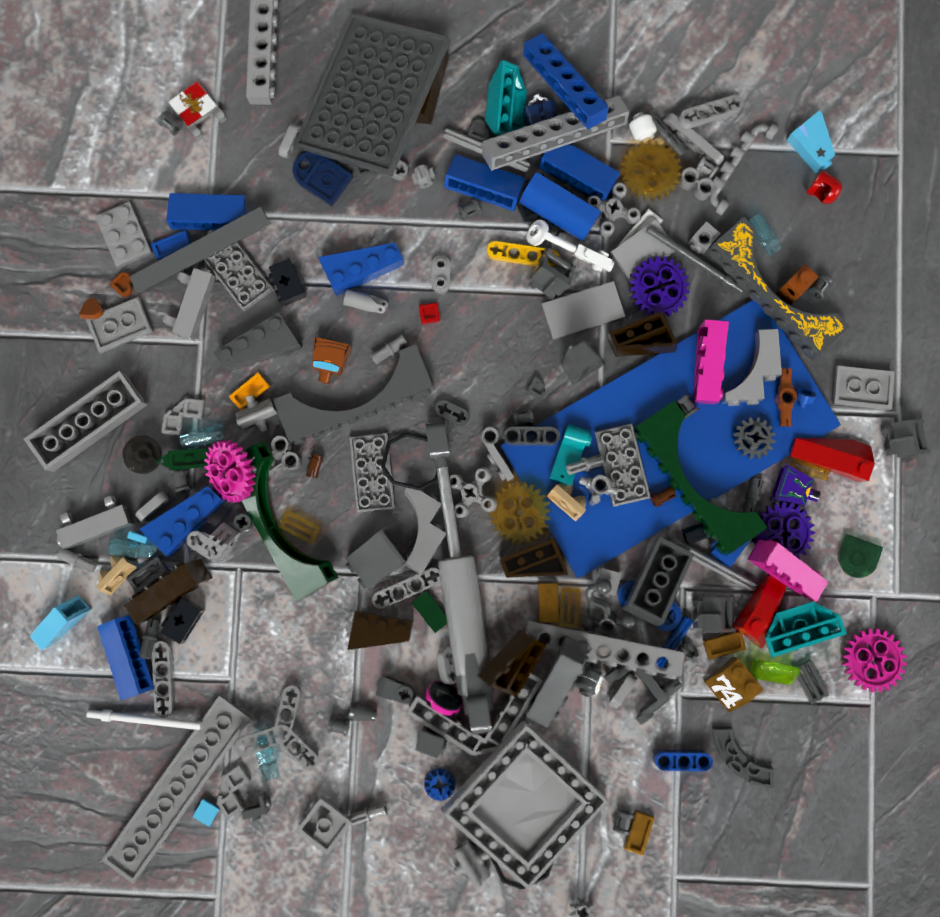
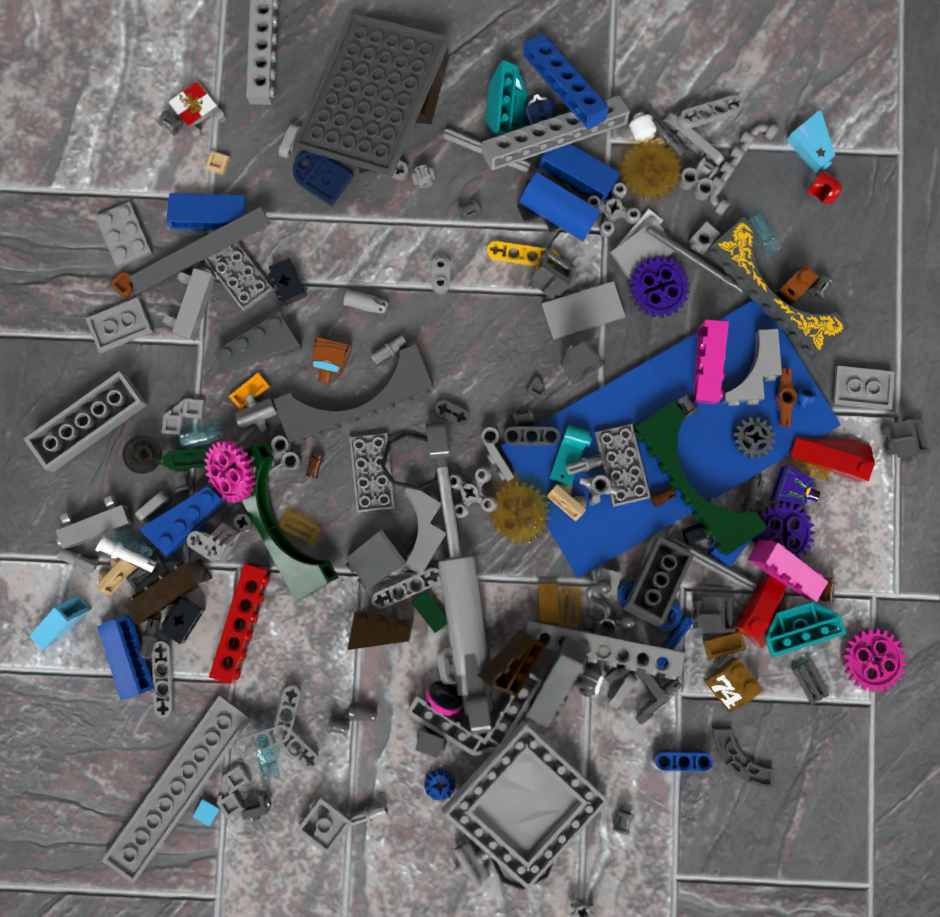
dark orange tile [79,298,104,319] -> none
white bar [87,709,202,730] -> none
medium azure tile [127,531,151,544] -> none
blue tile [151,230,192,261] -> none
blue wedge [318,243,404,297] -> none
dark grey piece [376,675,415,704] -> none
red tile [419,302,440,325] -> none
blue brick [444,154,526,211] -> none
dark grey tile [467,119,490,142] -> none
dark brown wedge [499,538,569,578] -> none
white piece [527,220,614,272] -> none
dark brown wedge [608,311,678,357] -> none
pearl gold tile [624,810,655,856] -> none
dark grey tile [676,640,699,660] -> none
clear neon green tile [751,658,800,685] -> none
clear green tile [838,534,883,578] -> none
none -> white pin [95,535,157,573]
none -> tan tile [205,151,230,175]
none -> red brick [209,564,271,684]
none -> reddish brown pin [820,577,836,602]

